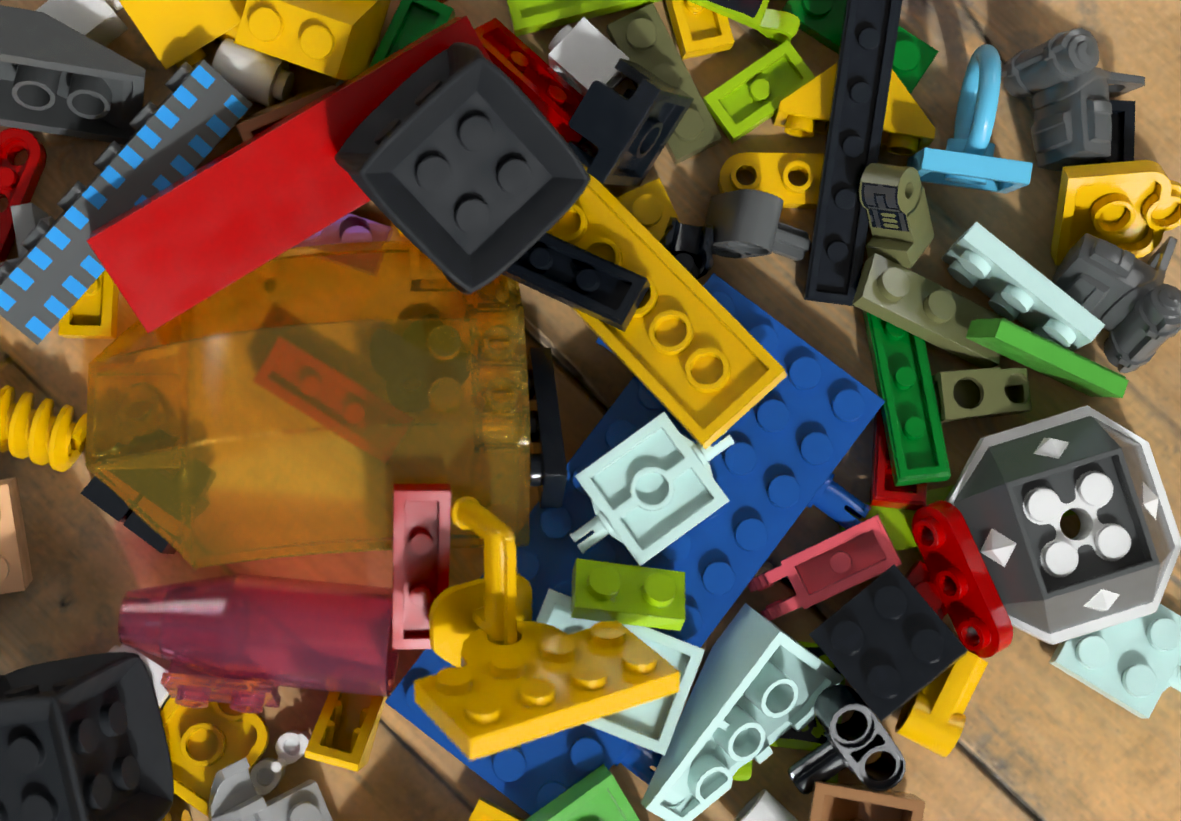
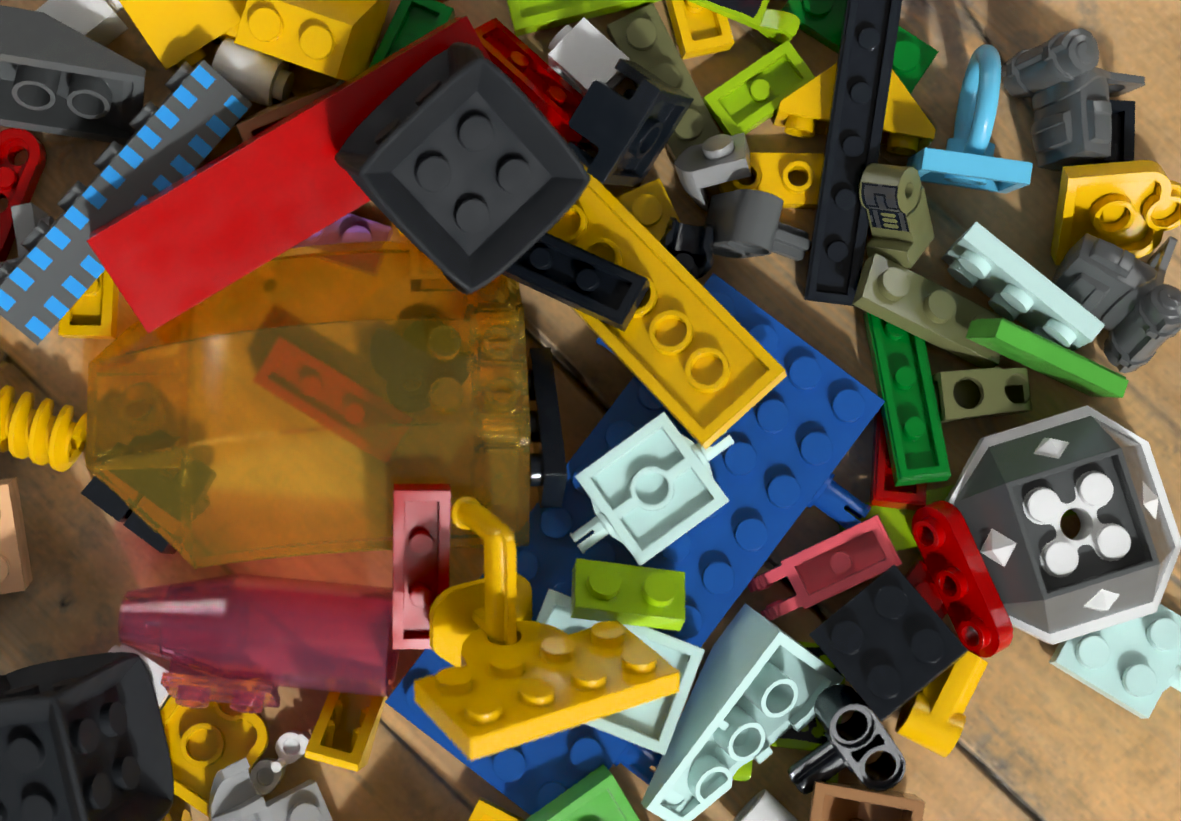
none -> light grey plate [674,133,751,212]

